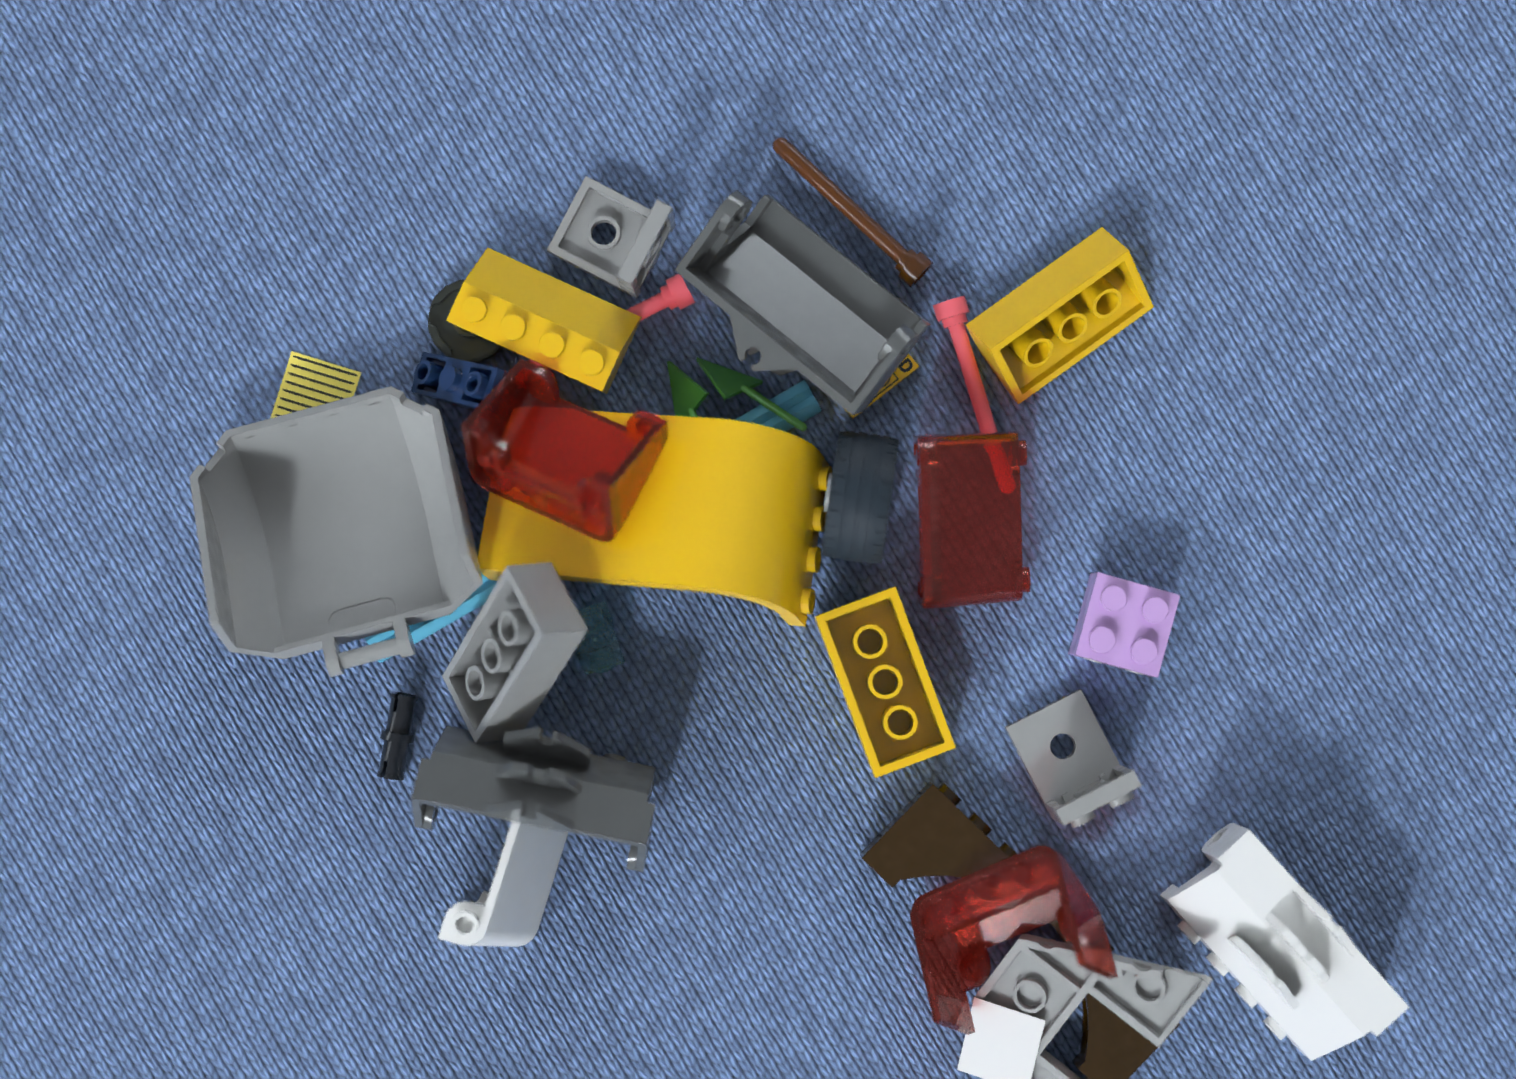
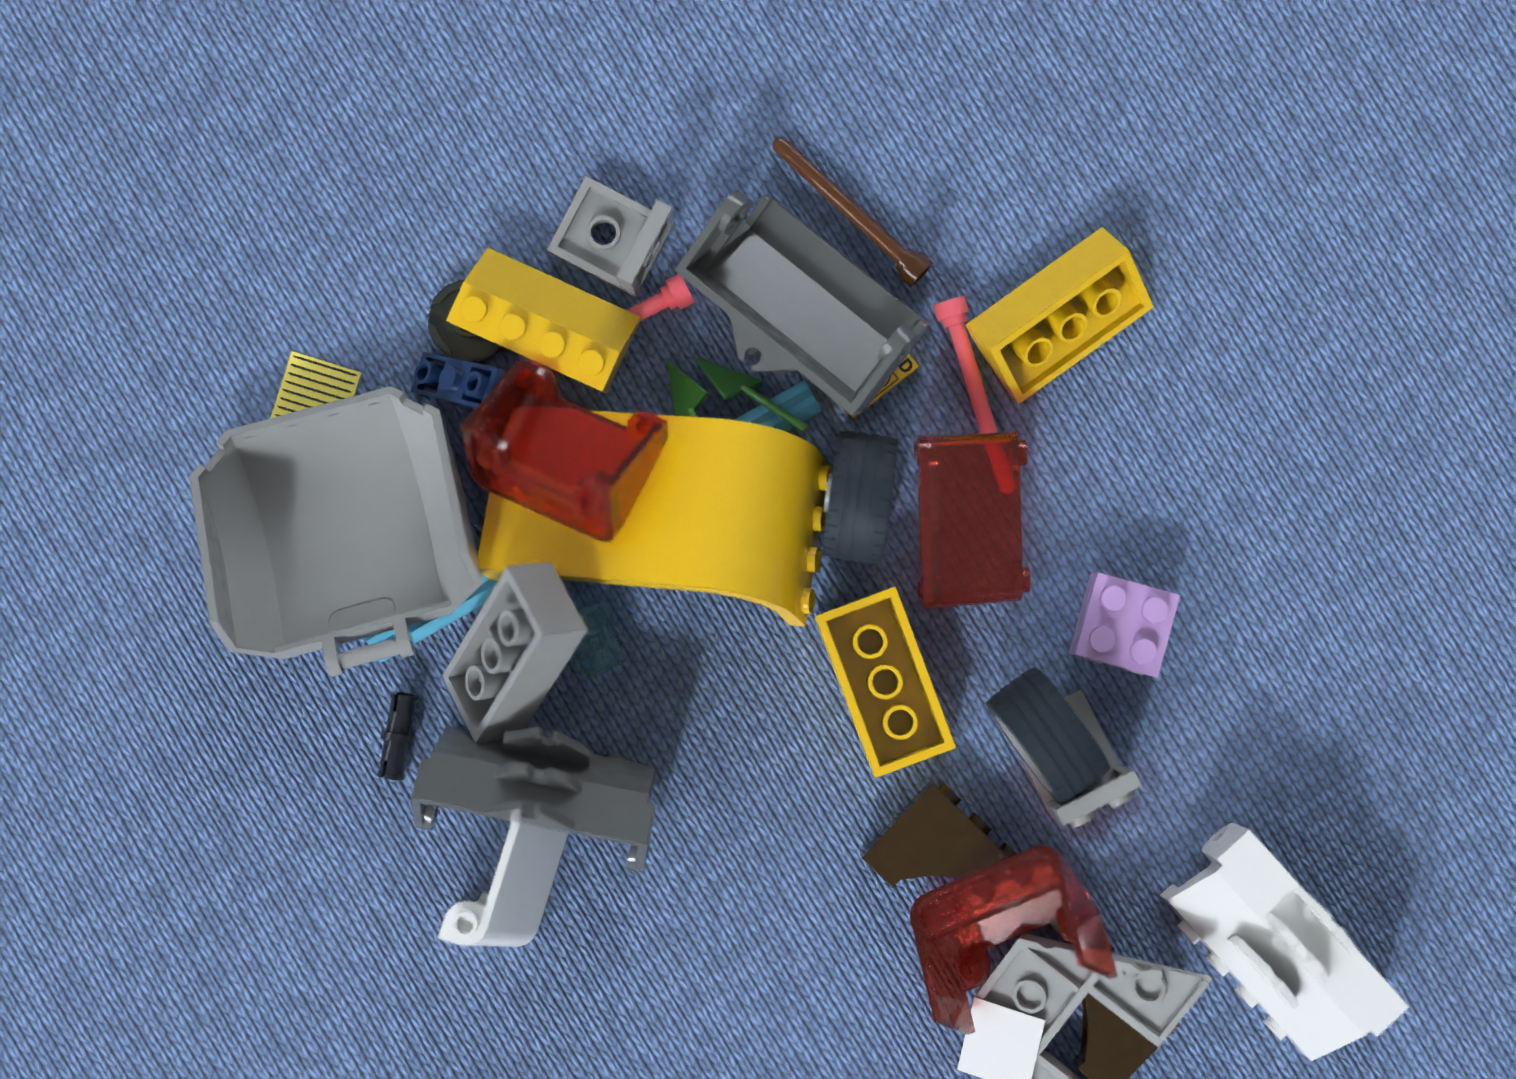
none -> black wheel [986,667,1111,805]

